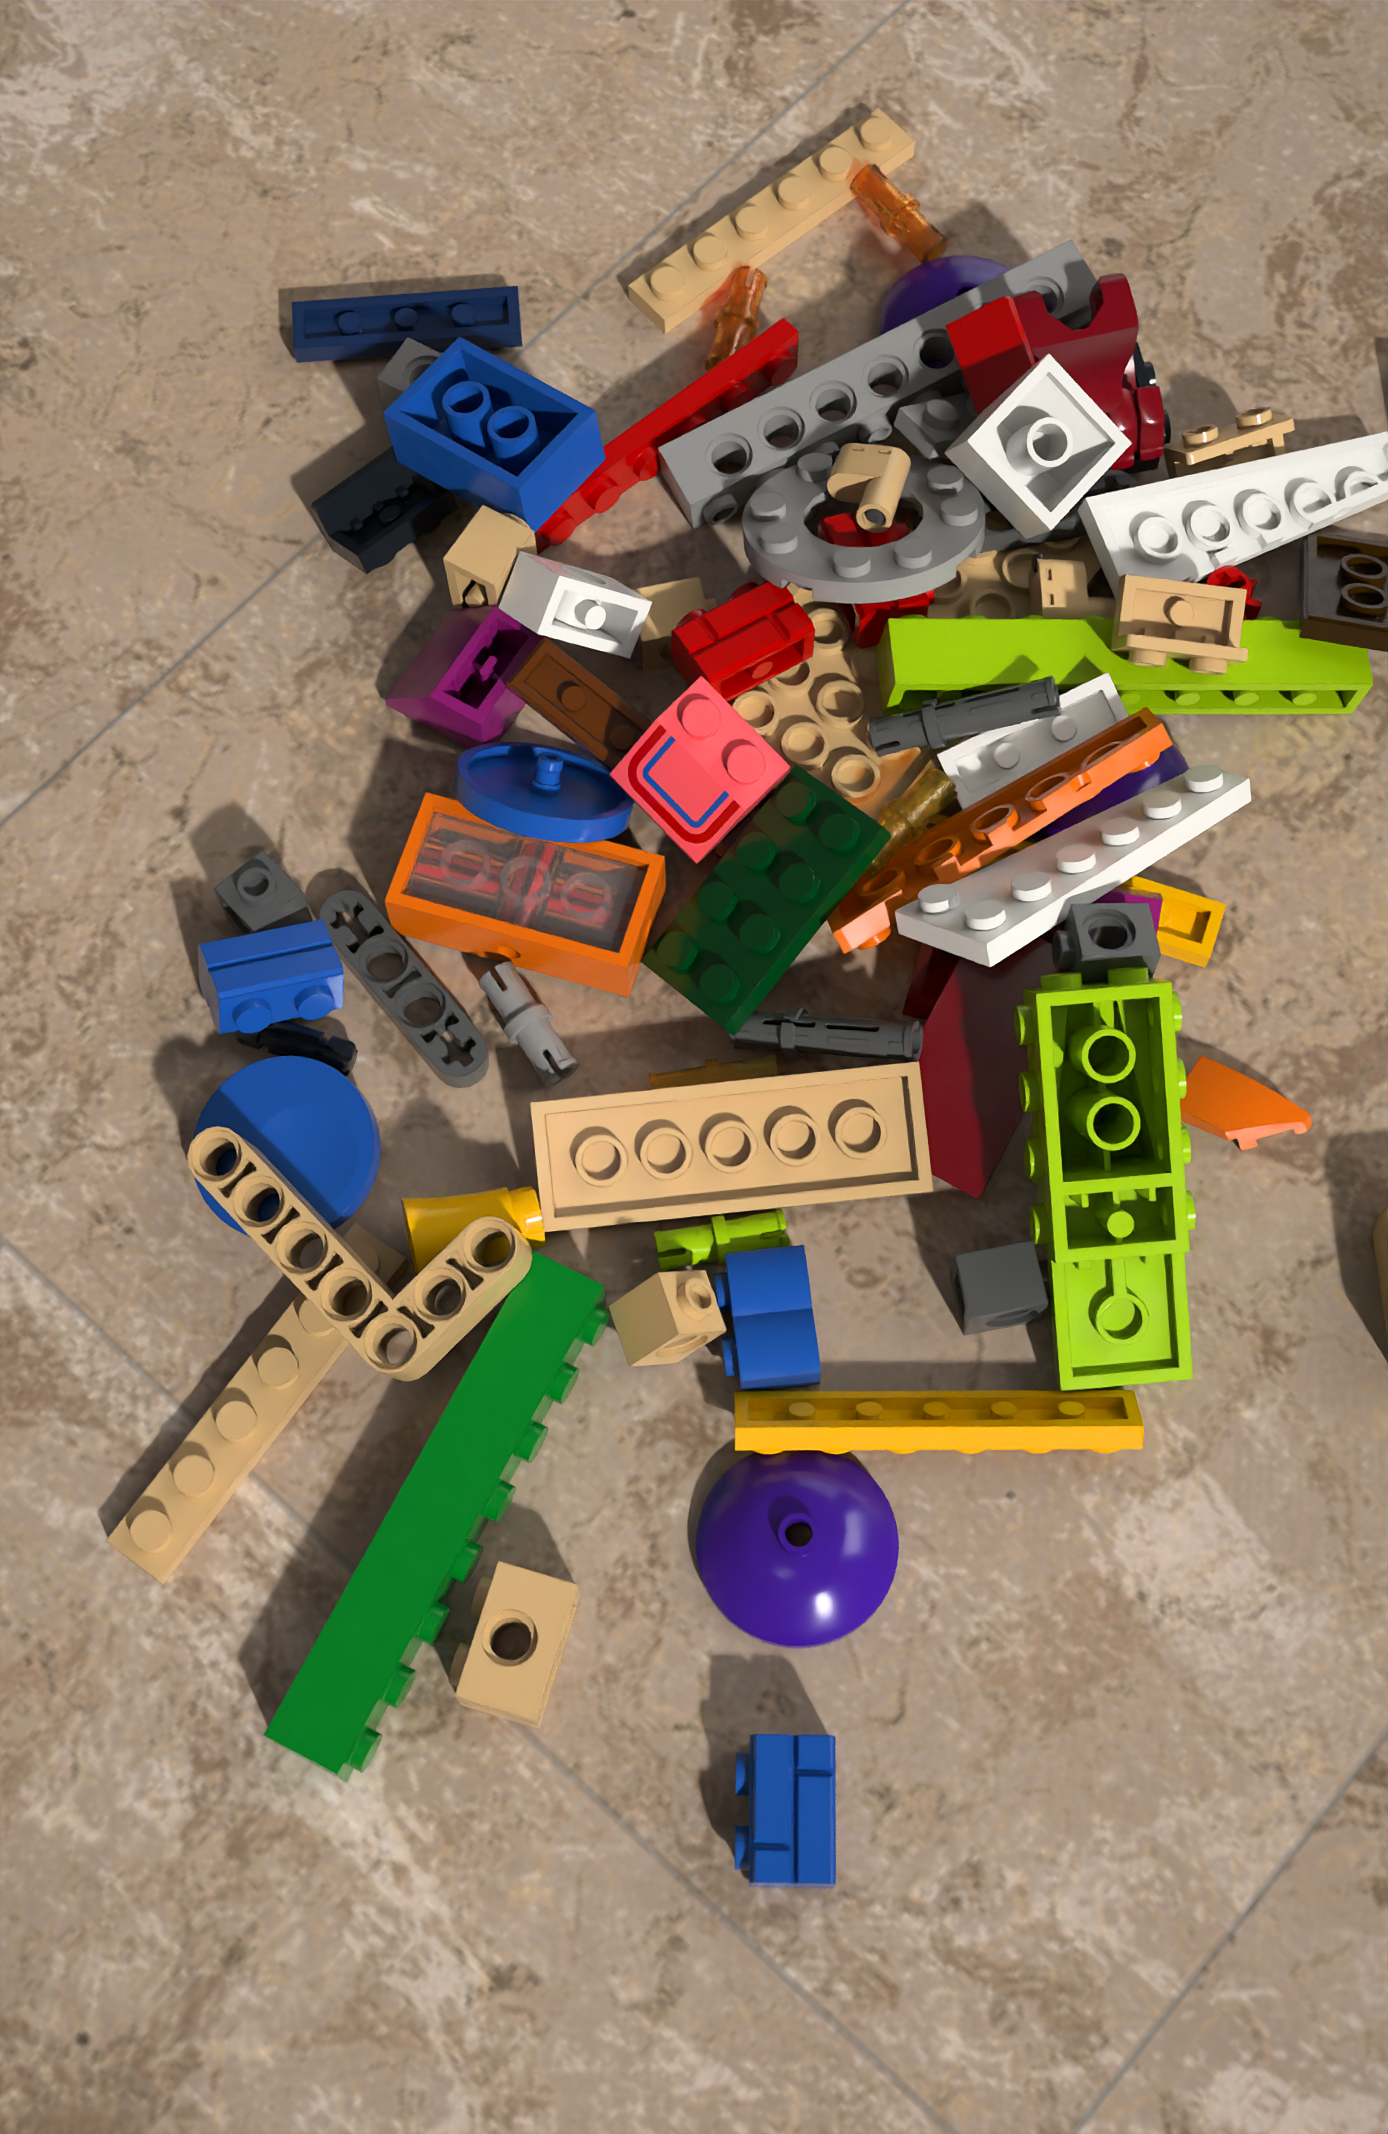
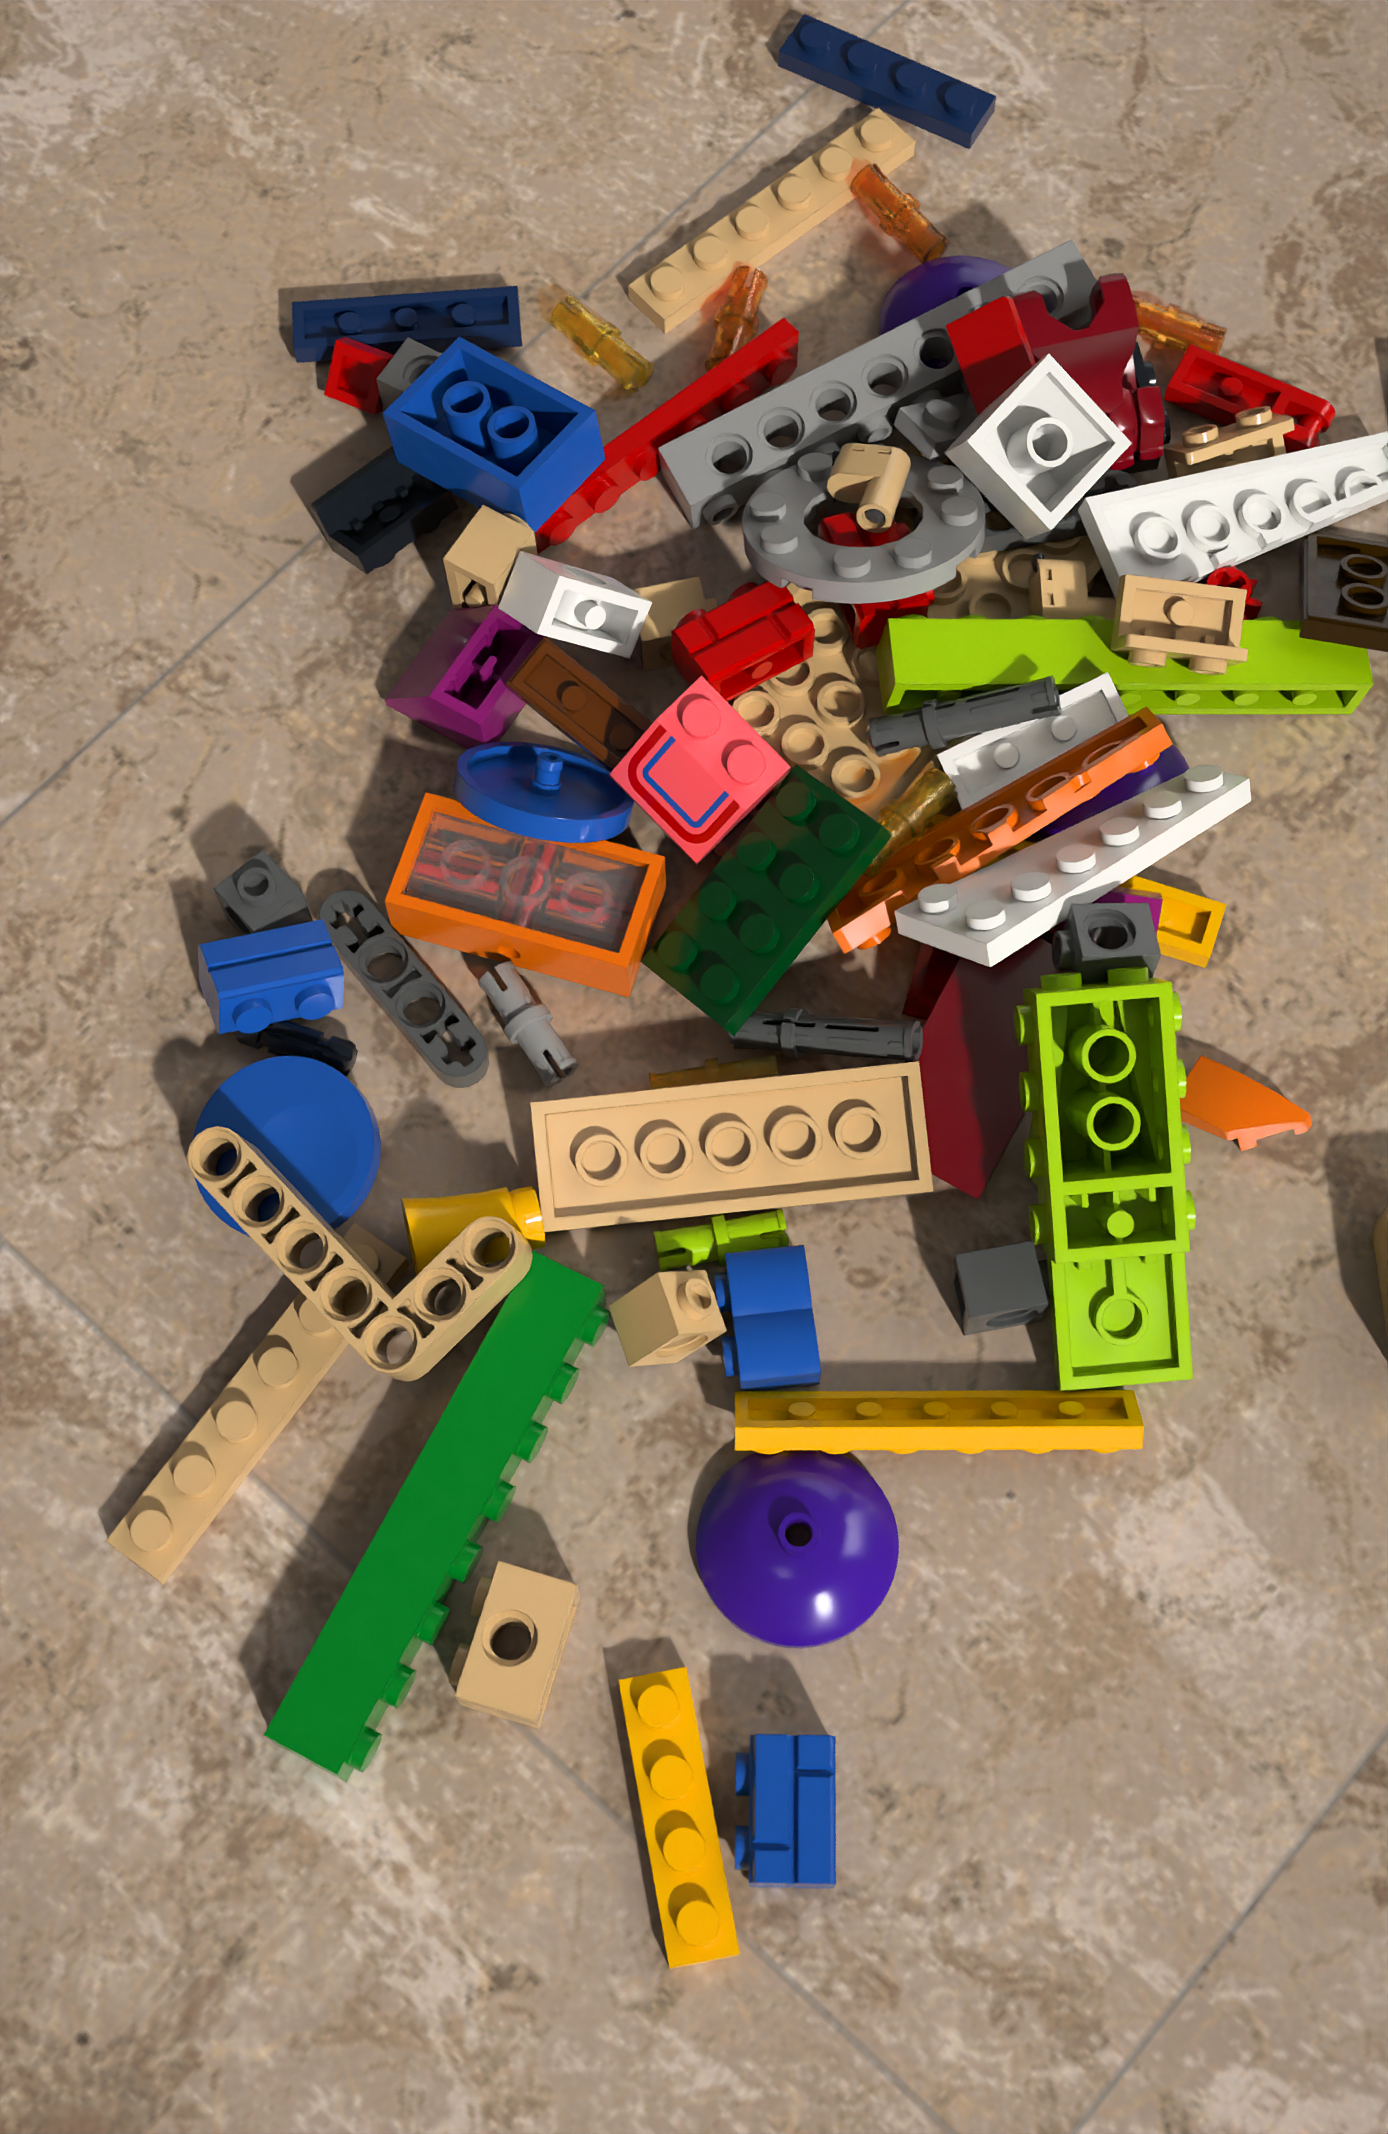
none -> red plate [324,337,394,415]
none -> clear yellow pin [550,295,654,393]
none -> yellow plate [618,1667,740,1969]
none -> dark blue plate [778,14,996,149]
none -> clear orange pin [1132,294,1228,355]
none -> red plate [1164,344,1336,454]

